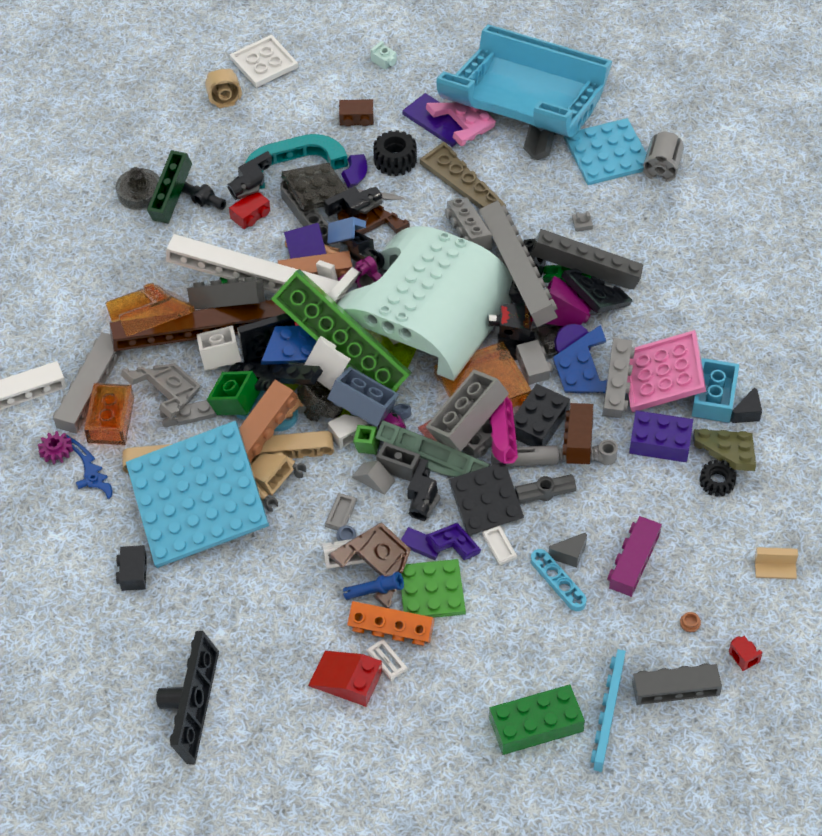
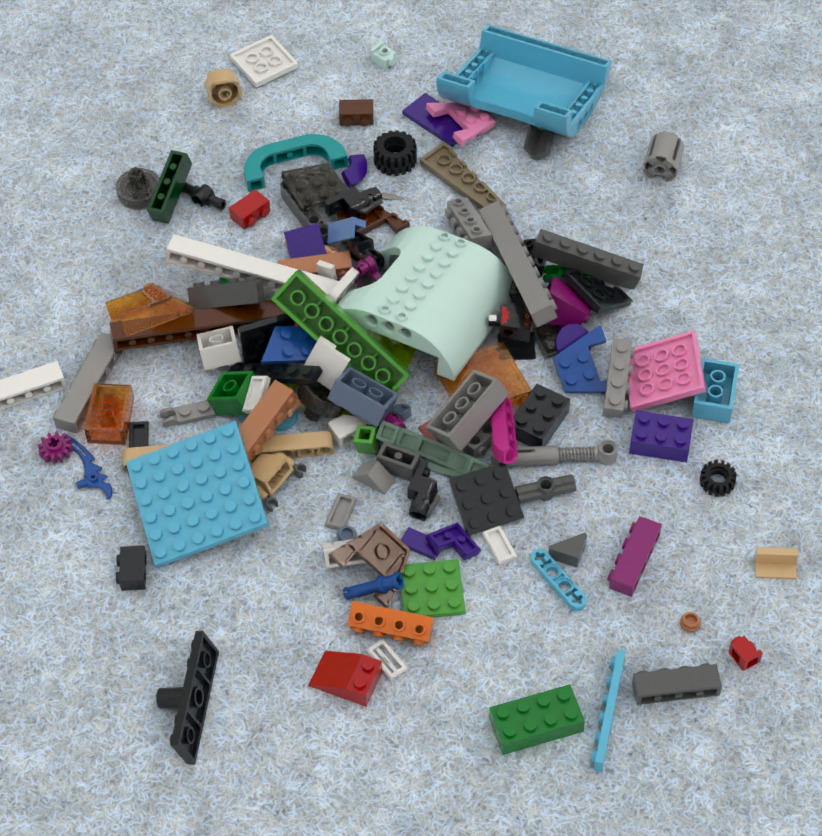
light grey wing [121,364,201,419] -> none
black plate [227,151,272,200] -> none
light grey brick [516,340,552,385] -> none
medium azure plate [563,118,647,185] -> none
reddish brown brick [563,403,594,464] -> none
light grey tile [572,211,593,231] -> none
olive plate [694,429,756,471] -> none
black slope [730,387,762,423] -> none
none -> black tile [129,421,149,448]
none -> white tile [242,376,271,414]

